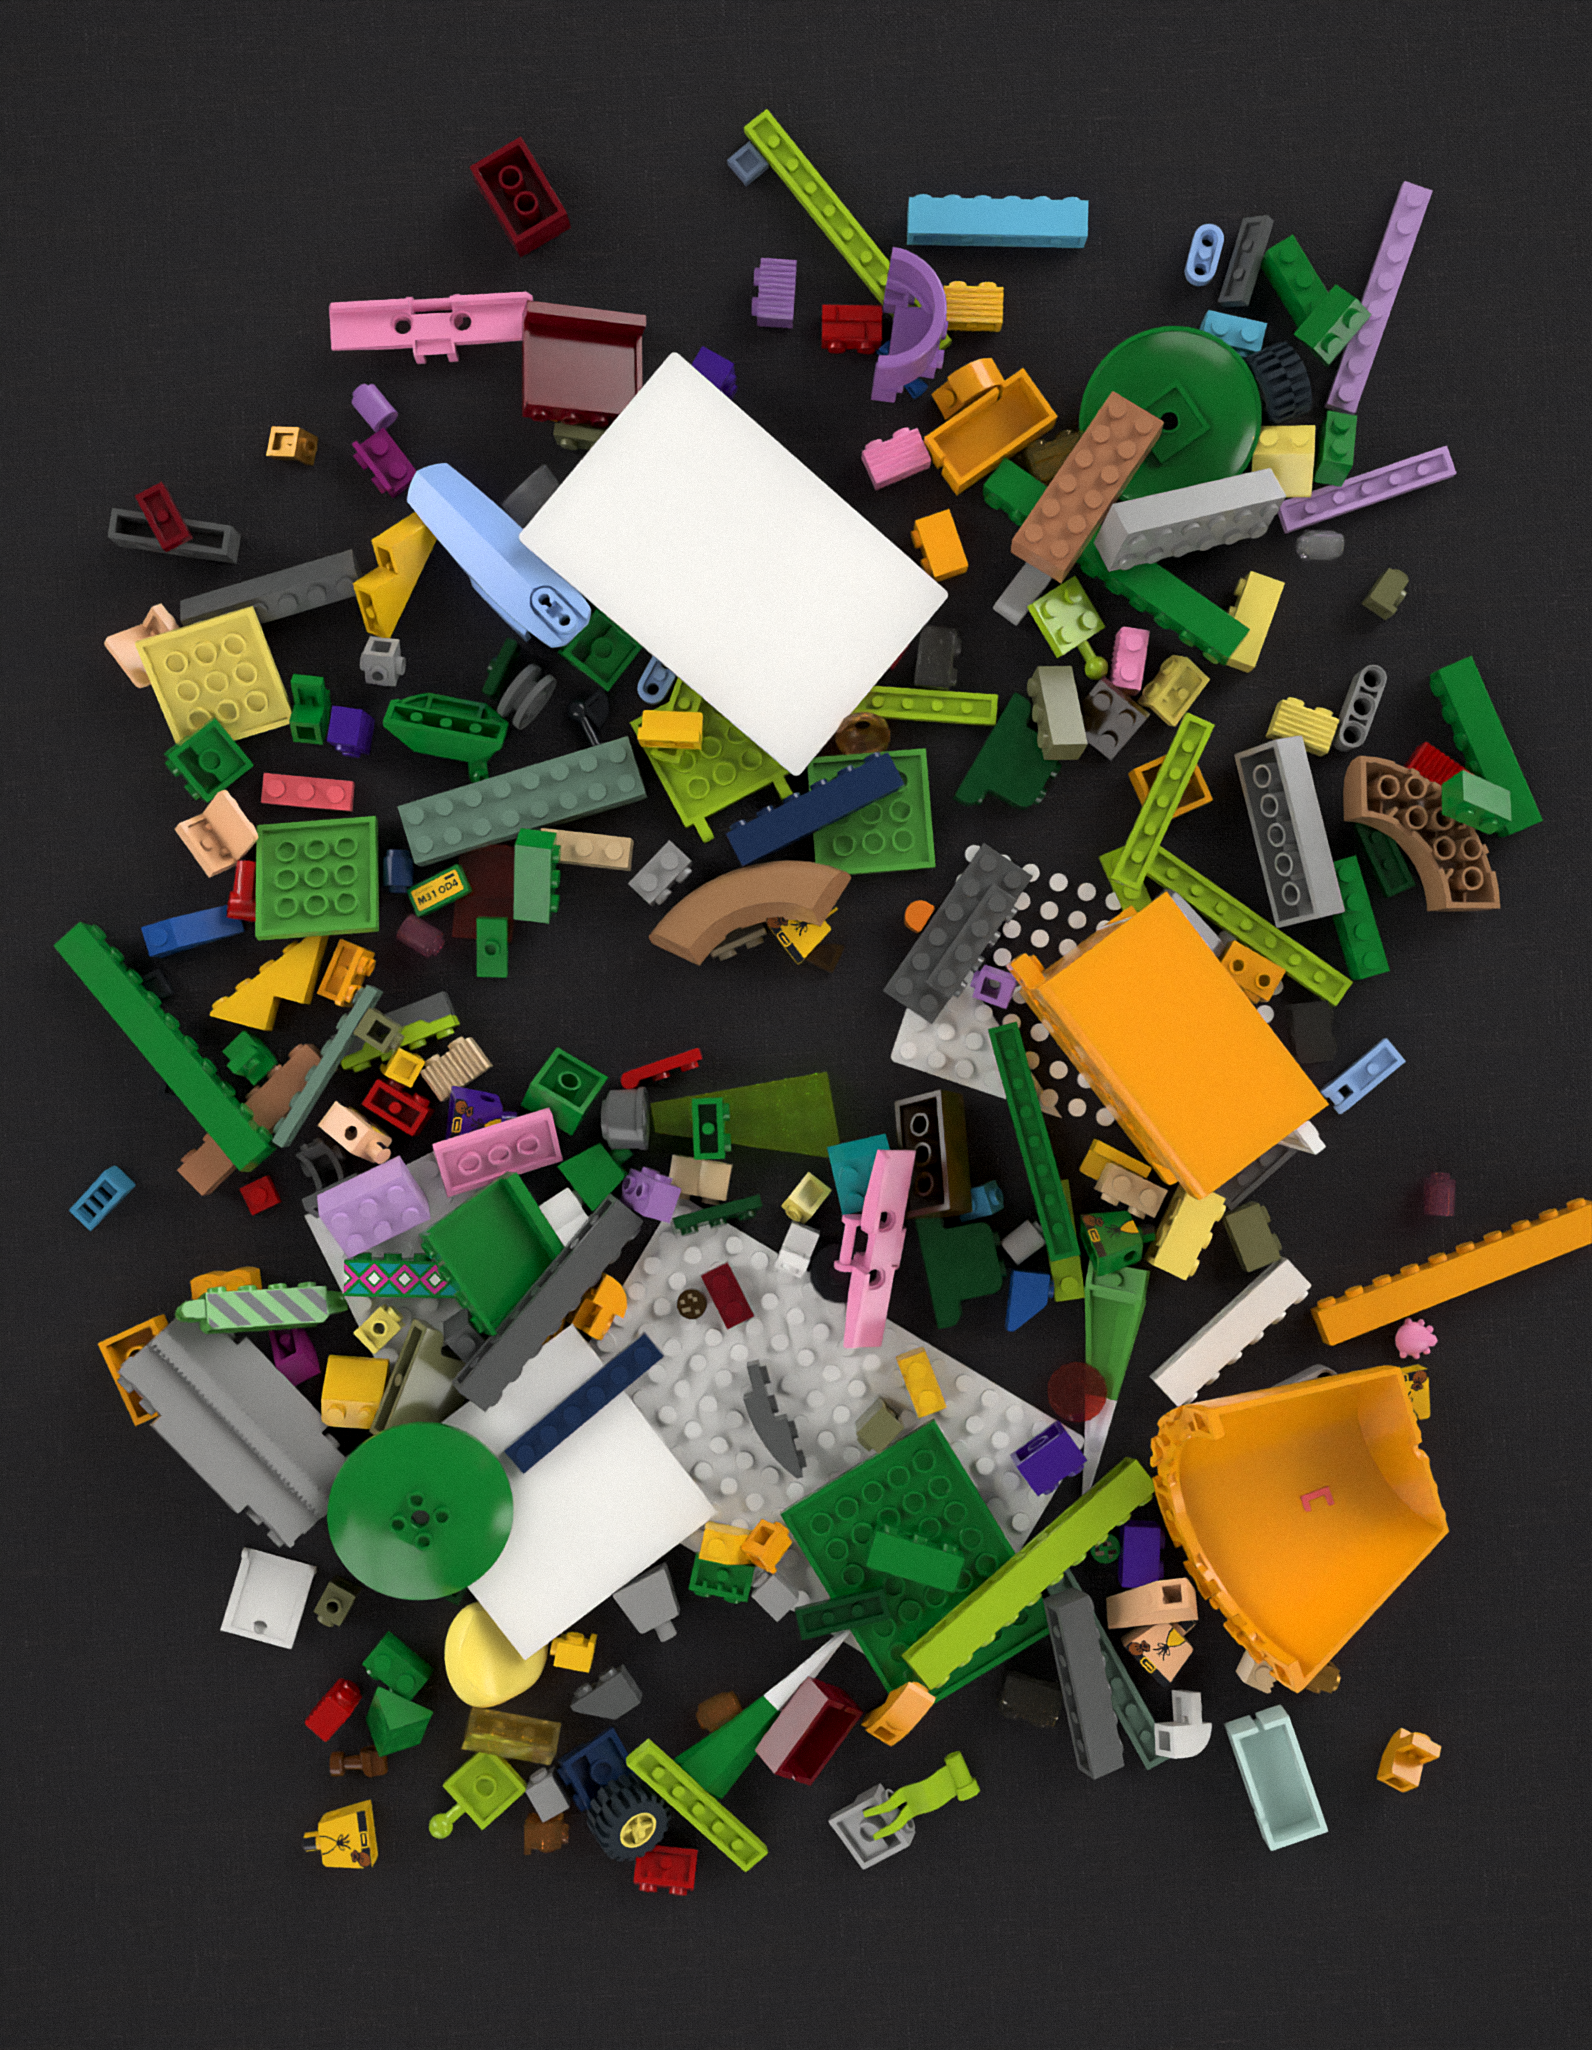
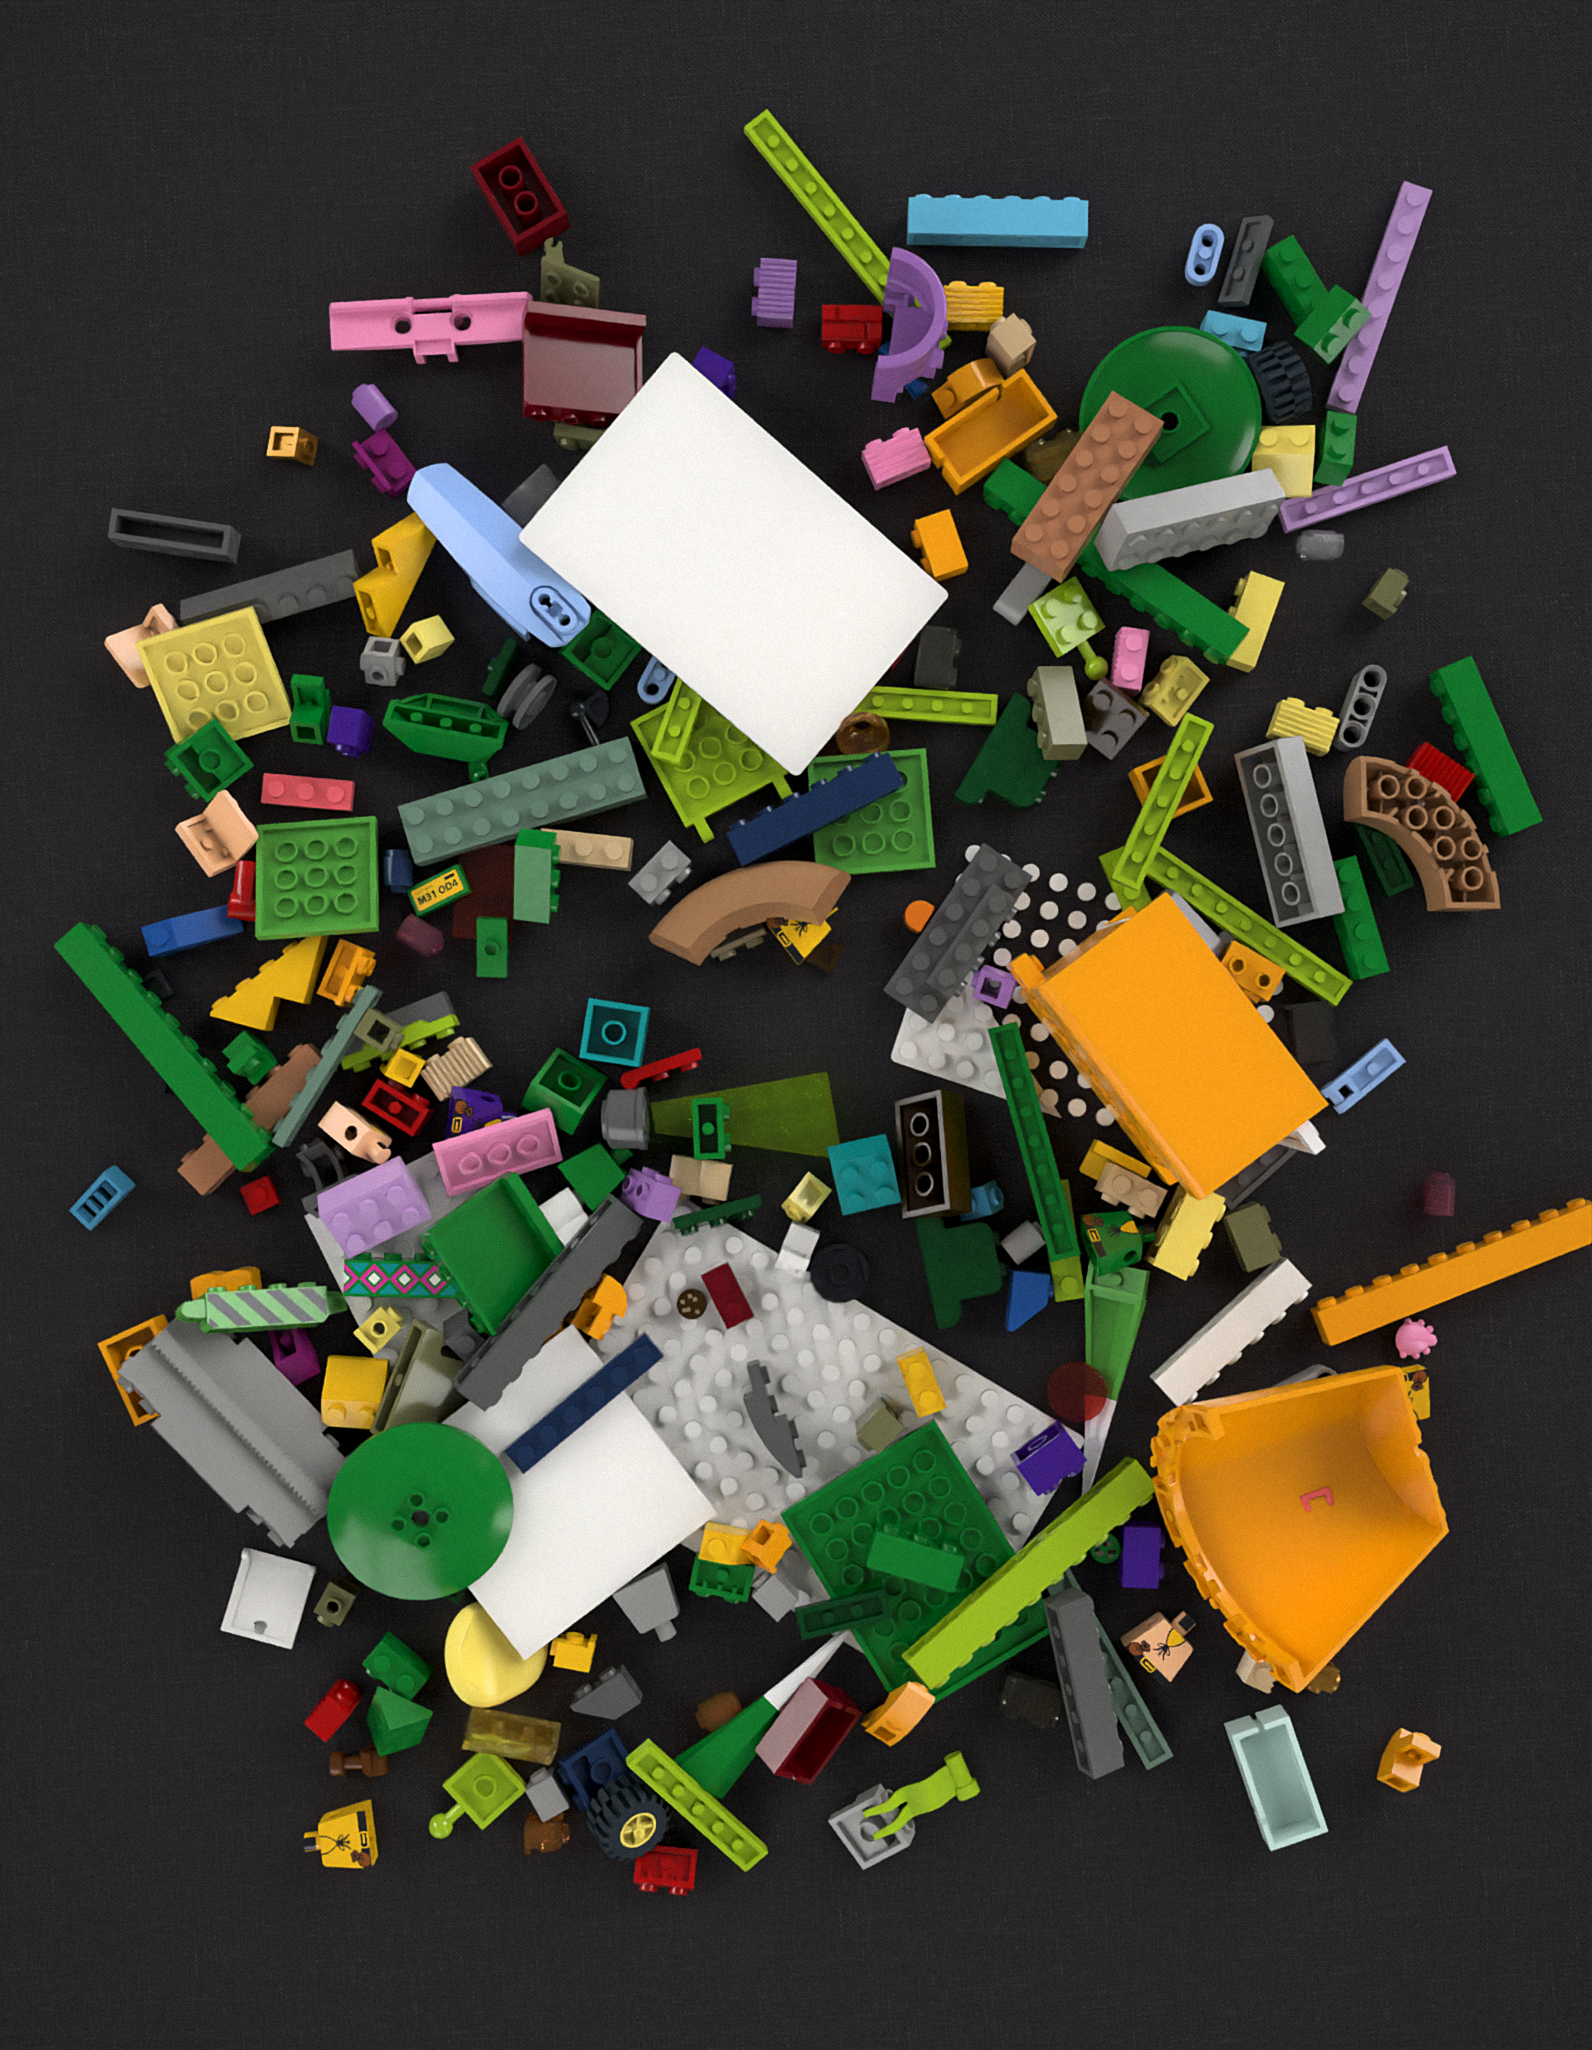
dark red plate [135,482,193,552] -> none
yellow panel [637,710,703,750] -> none
sand blue tile [727,141,769,187] -> none
bright pink piece [834,1149,916,1348] -> none
light nougat slope [1106,1578,1198,1629] -> none
white brick [1154,1689,1212,1759] -> none
green brick [1441,770,1511,835] -> none
none -> light yellow brick [399,615,455,664]
none -> olive plate [541,238,600,309]
none -> teal brick [579,998,651,1067]
none -> tan brick [985,313,1036,379]

